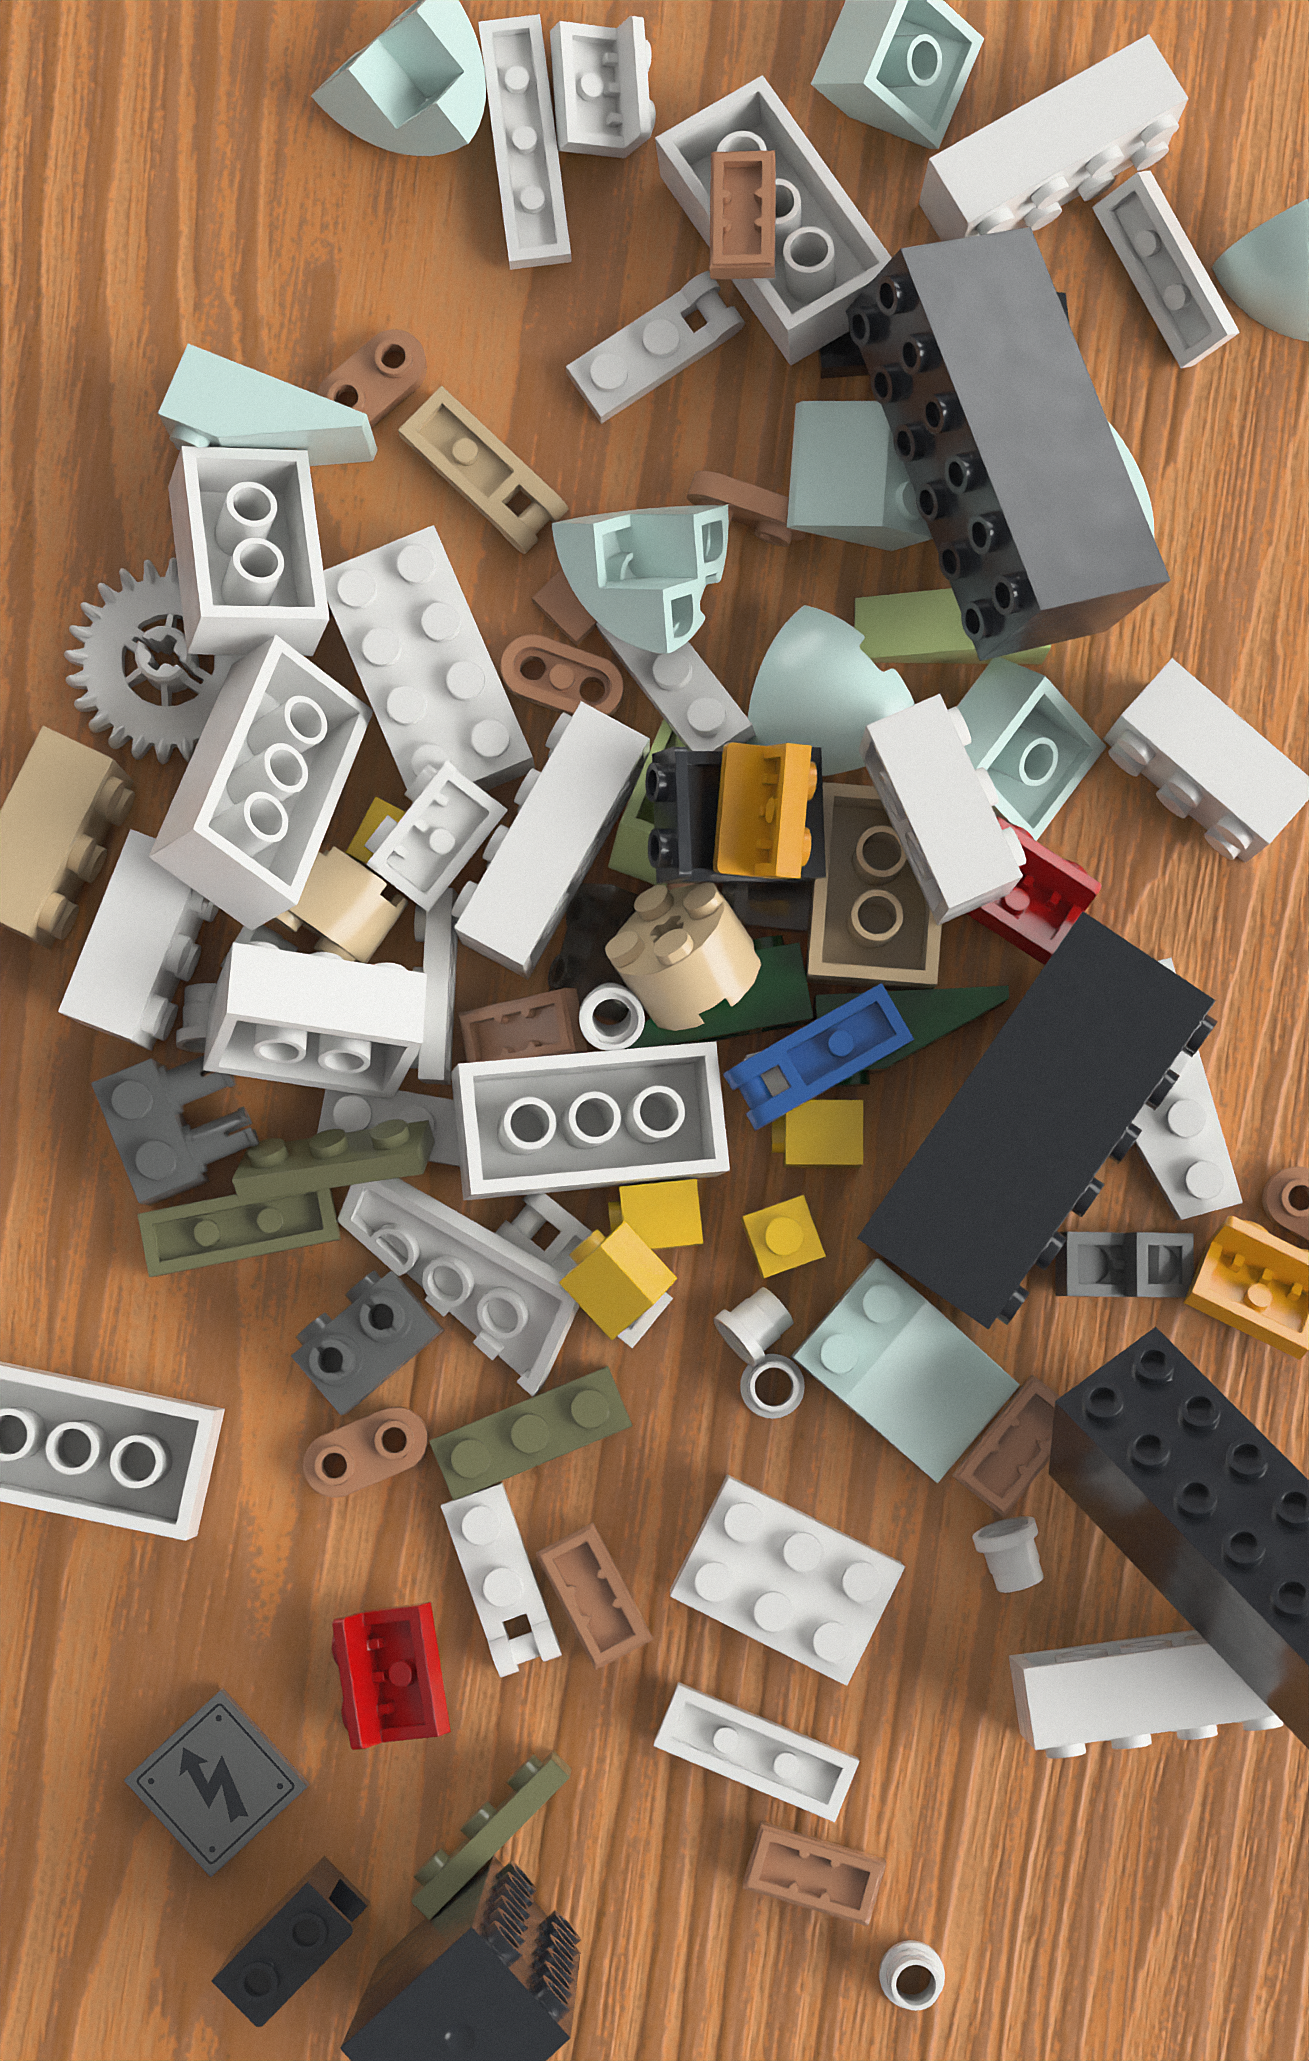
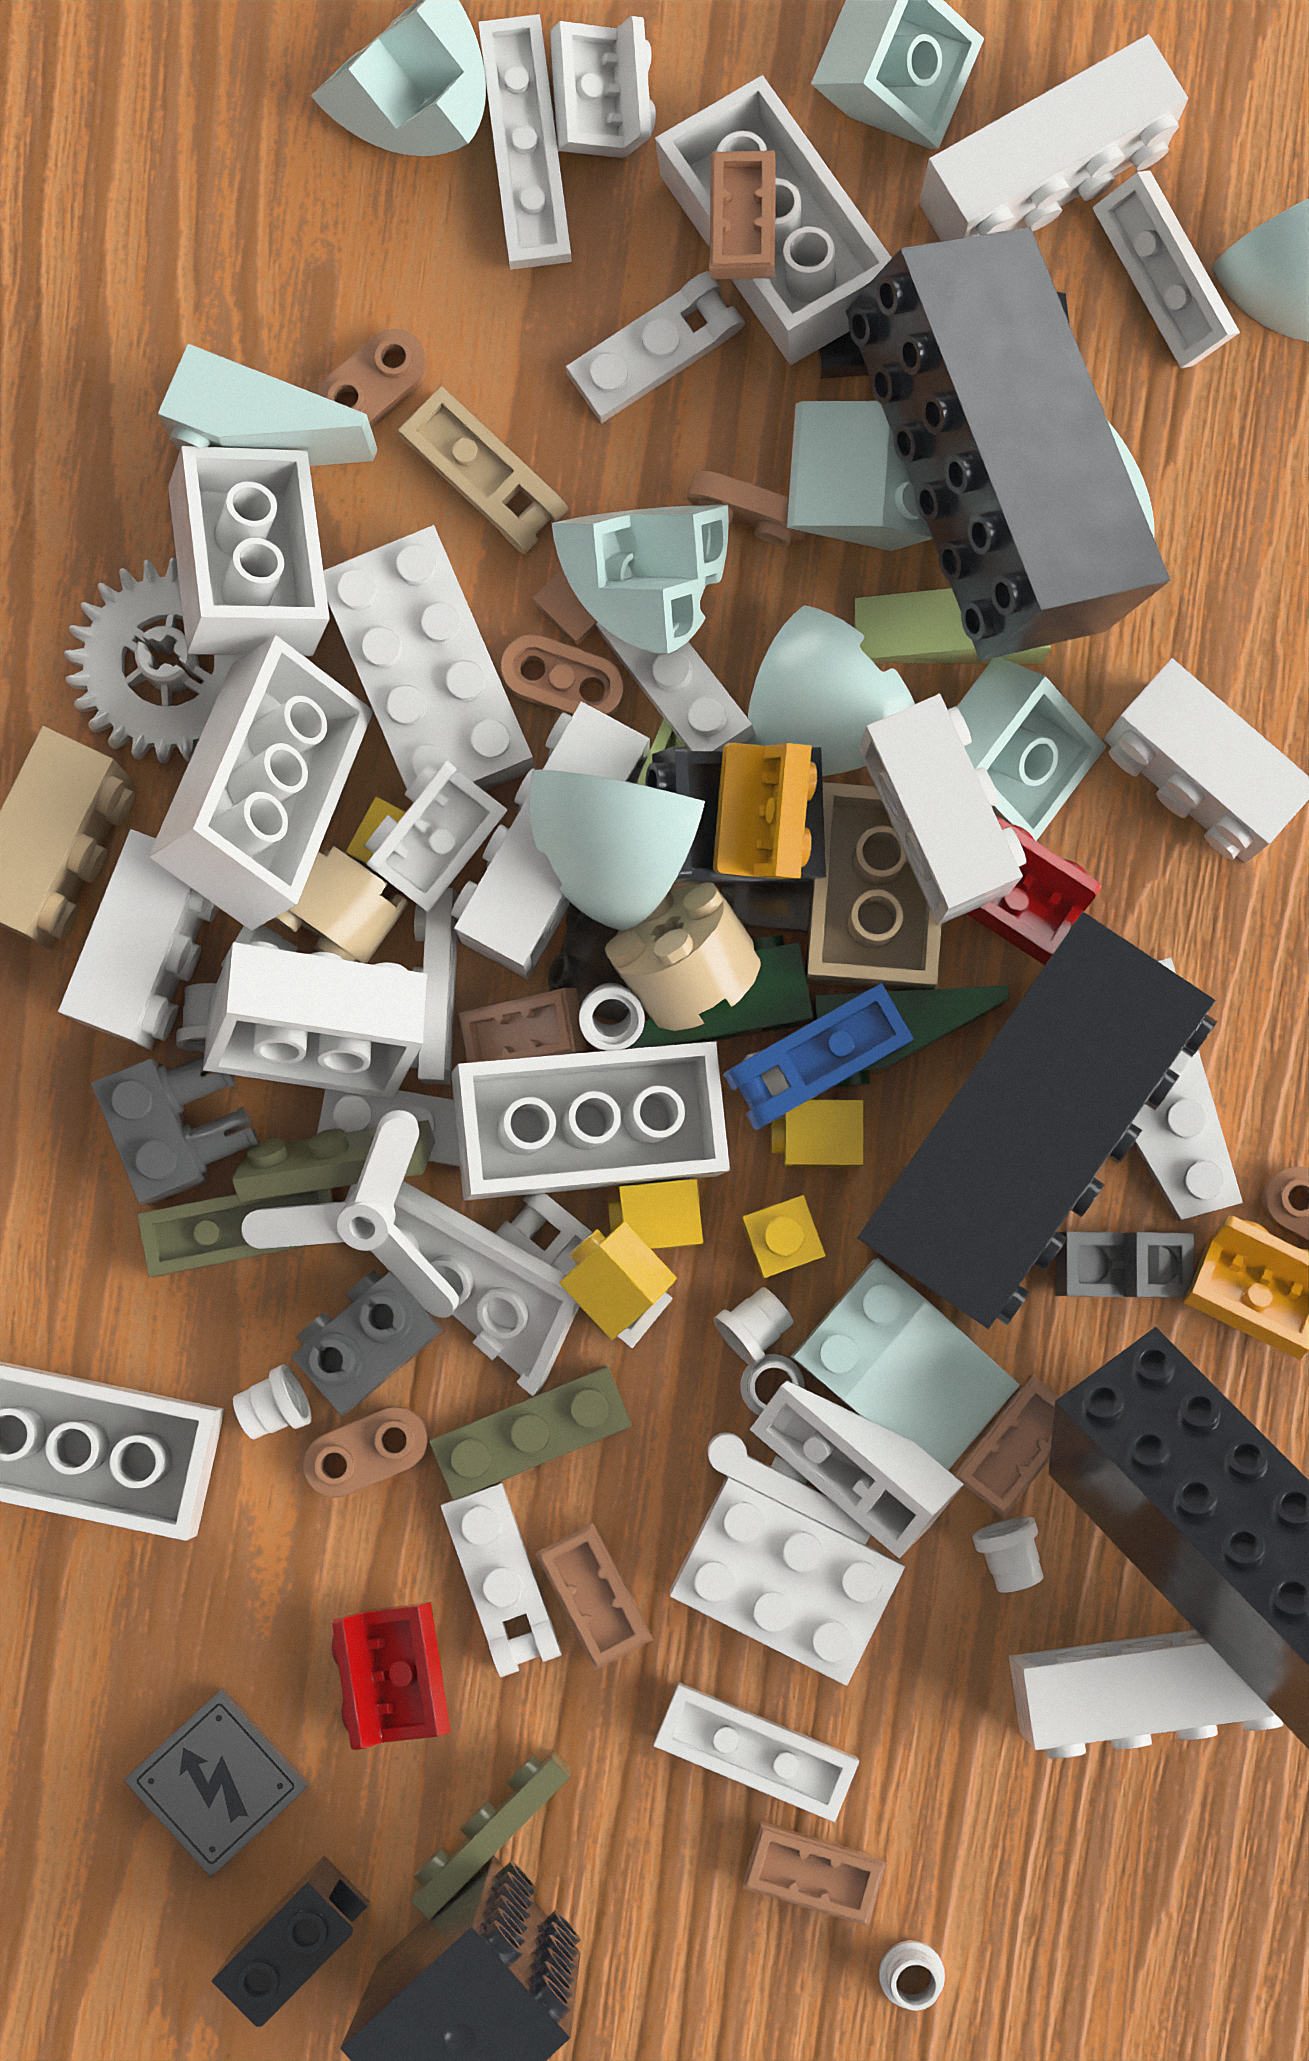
none -> white piece [233,1364,312,1440]
none -> white piece [242,1110,459,1318]
none -> light aqua brick [529,770,705,930]
none -> white plate [707,1432,871,1545]
none -> white slope [750,1381,964,1559]

